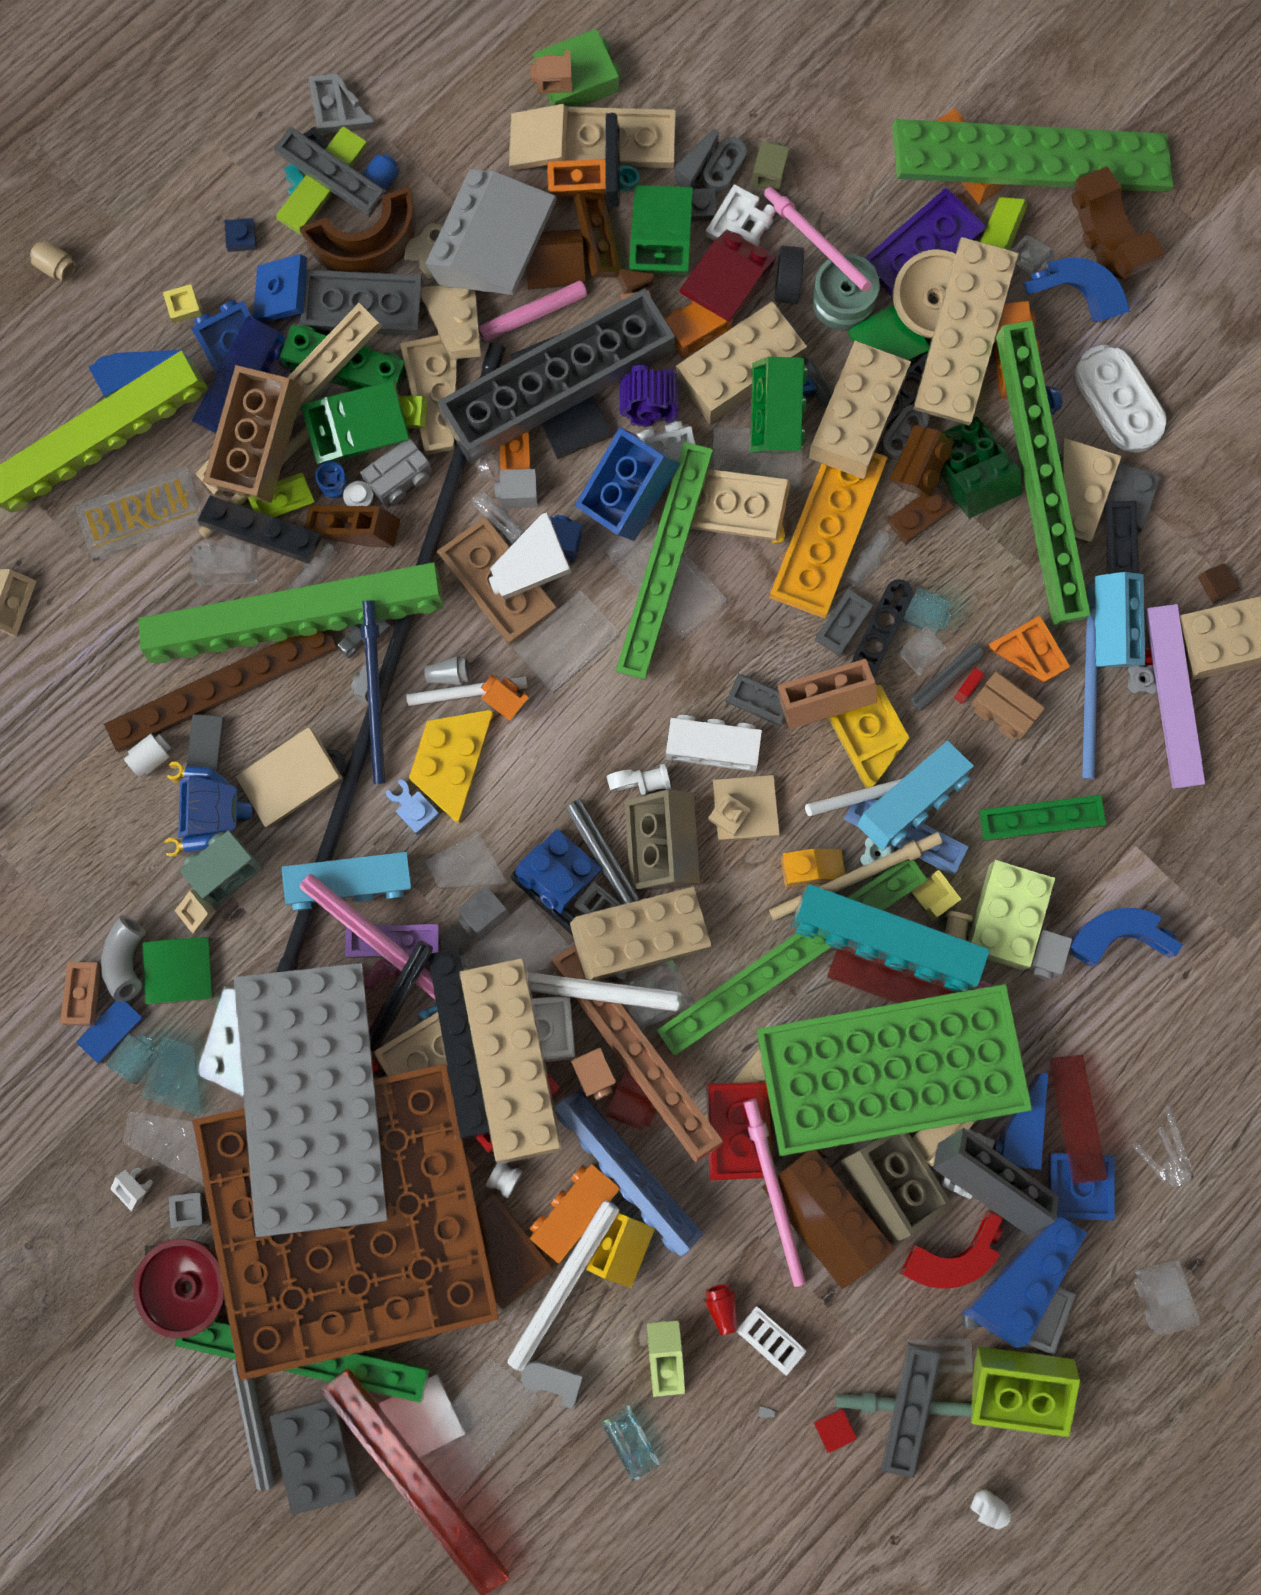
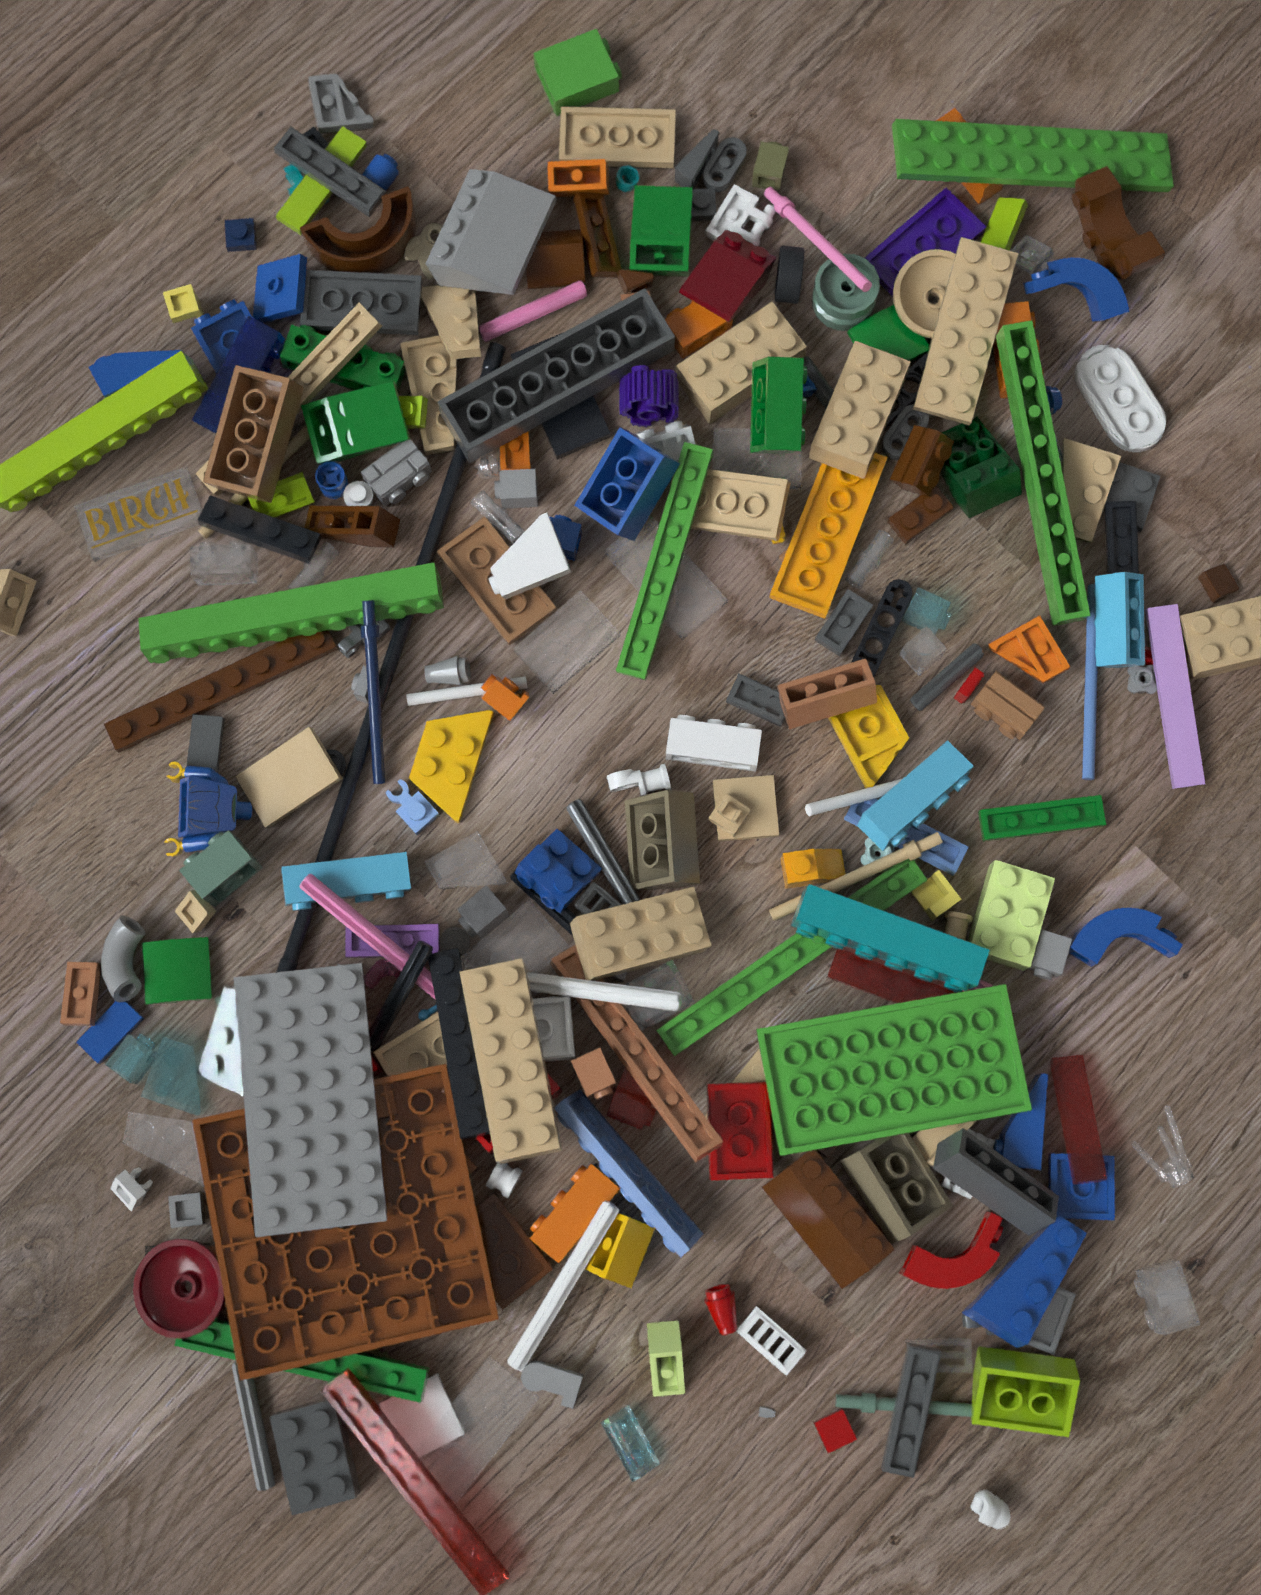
tan brick [30,240,76,282] -> none
white brick [124,733,171,777] -> none
tan tile [509,104,568,171] -> none
nougat brick [530,50,572,94] -> none
black tile [605,113,620,207] -> none
bright pink bar [744,1099,806,1287] -> none

